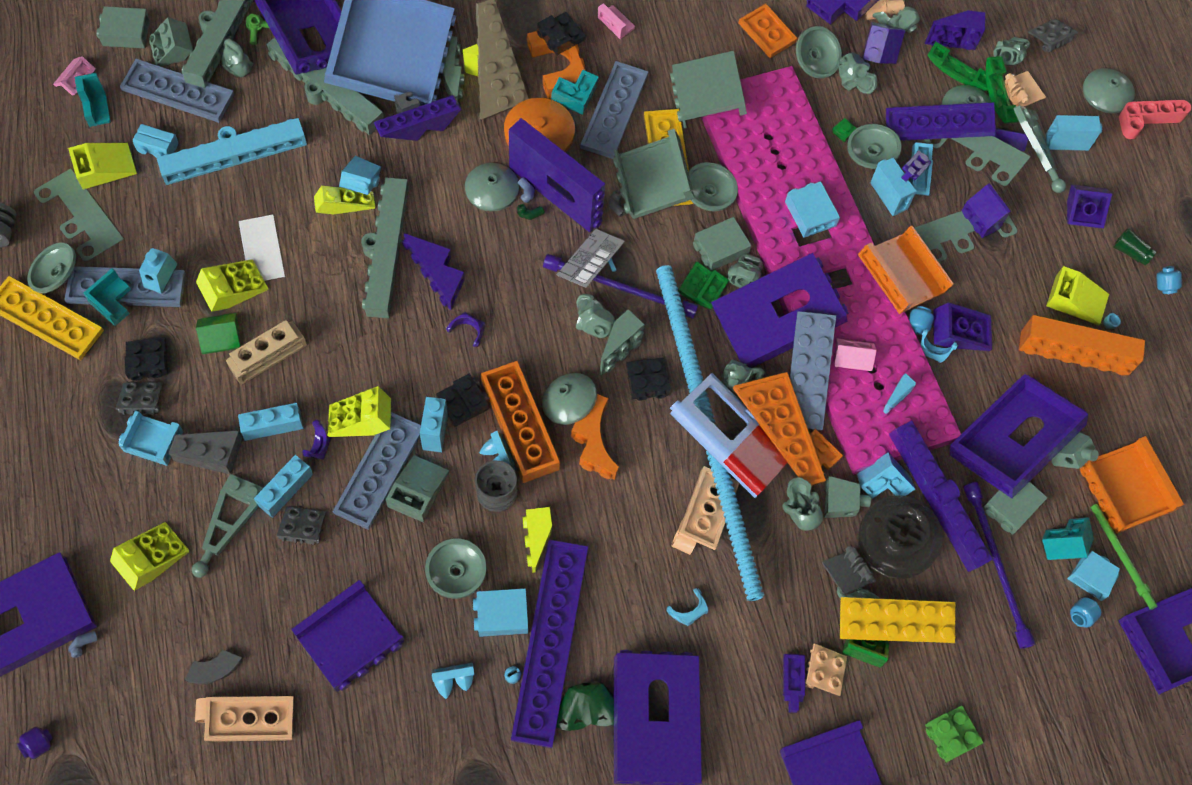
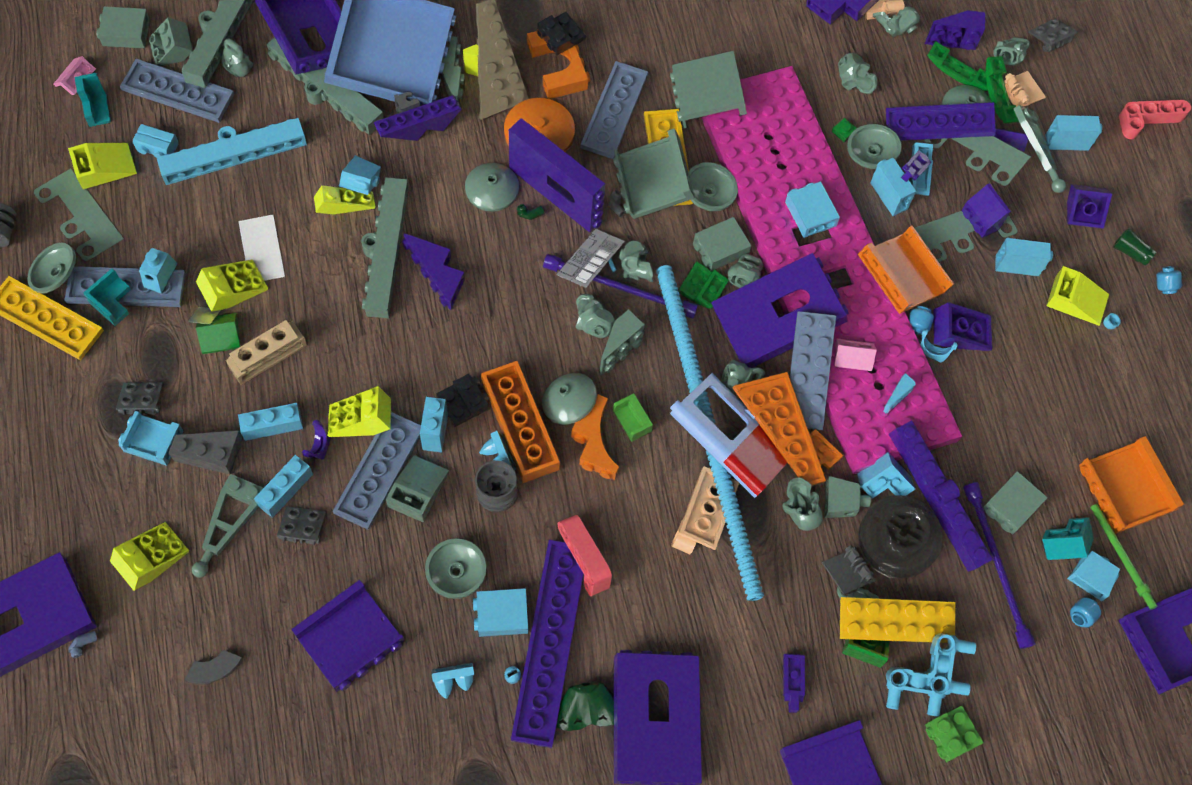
dark purple head [17,726,52,759] -> none
black plate [124,337,168,381] -> none
light nougat hinge [195,696,293,741] -> none
bright green piece [246,14,269,45] -> none
dark purple helmet [446,312,485,347] -> none
sand blue arm [518,177,535,203] -> none
neon yellow slope [522,507,552,573] -> none
teal panel [551,70,599,115] -> none
bright pink panel [598,3,635,39] -> none
black plate [626,358,670,401] -> none
medium azure helmet [666,588,708,626] -> none
orange plate [738,4,798,58] -> none
sand green dish [796,26,842,79] -> none
light nougat hinge [805,644,847,696] -> none
slope [862,22,905,64] -> none
dark purple panel [950,374,1088,498] -> none
orange brick [1019,315,1145,376] -> none
sand green torso [1051,432,1099,469] -> none
sand green dish [1083,68,1135,113] -> none
none -> sticker [188,307,220,324]
none -> coral beam [557,515,612,596]
none -> bright green panel [613,393,653,442]
none -> sand green head [620,240,653,282]
none -> medium azure pin [886,633,976,717]
none -> medium azure brick [995,238,1053,276]

